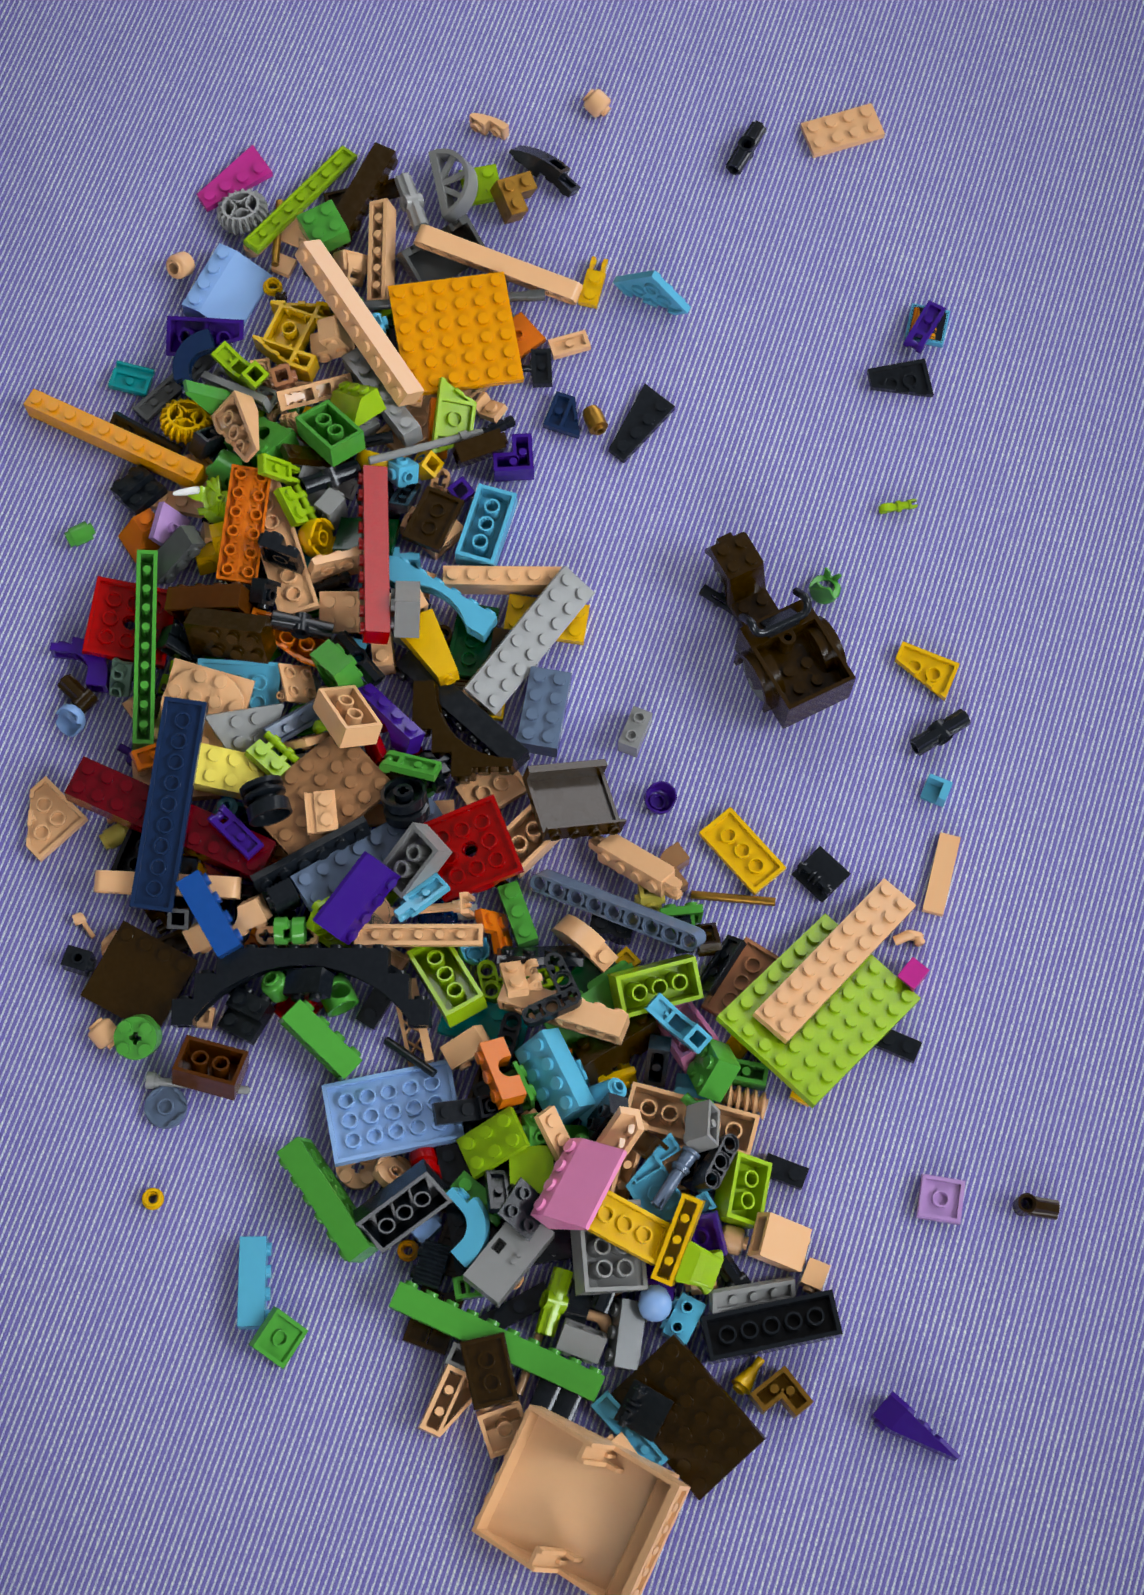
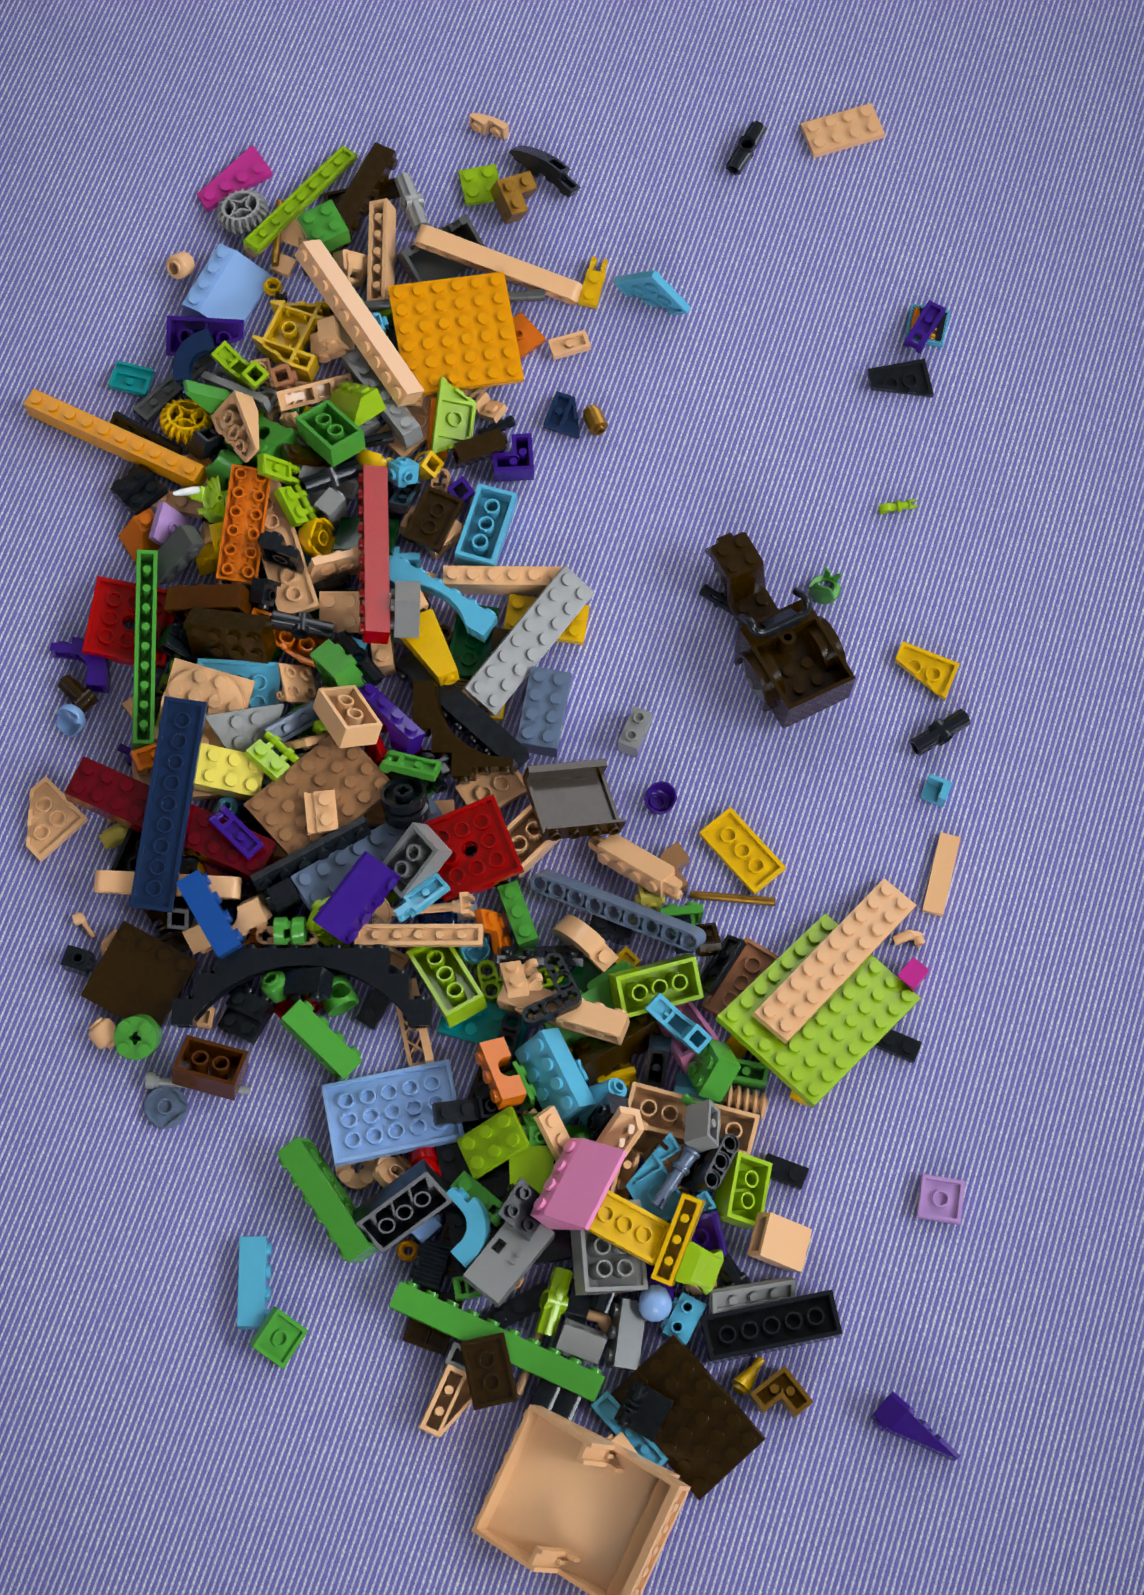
bright green brick [64,521,96,547] -> none
sand green hips [109,657,134,698] -> none
yellow plate [142,1188,164,1210] -> none
black wheel [239,775,292,827] -> none
light grey bar [368,428,484,465] -> none
black bar [384,1037,437,1077] -> none
light grey window [428,148,478,223] -> none
light nougat brick [439,1025,490,1071] -> none
light nougat plate [475,1398,524,1459] -> none
black plate [484,1170,509,1213] -> none
black plate [522,348,552,388] -> none
light nougat head [583,89,611,118] -> none
black wing [609,384,675,463] -> none
light nougat head [722,1224,749,1256] -> none
black hinge [791,846,851,903] -> none
light nougat brick [799,1257,831,1294] -> none
dark brown piece [1013,1193,1060,1220] -> none

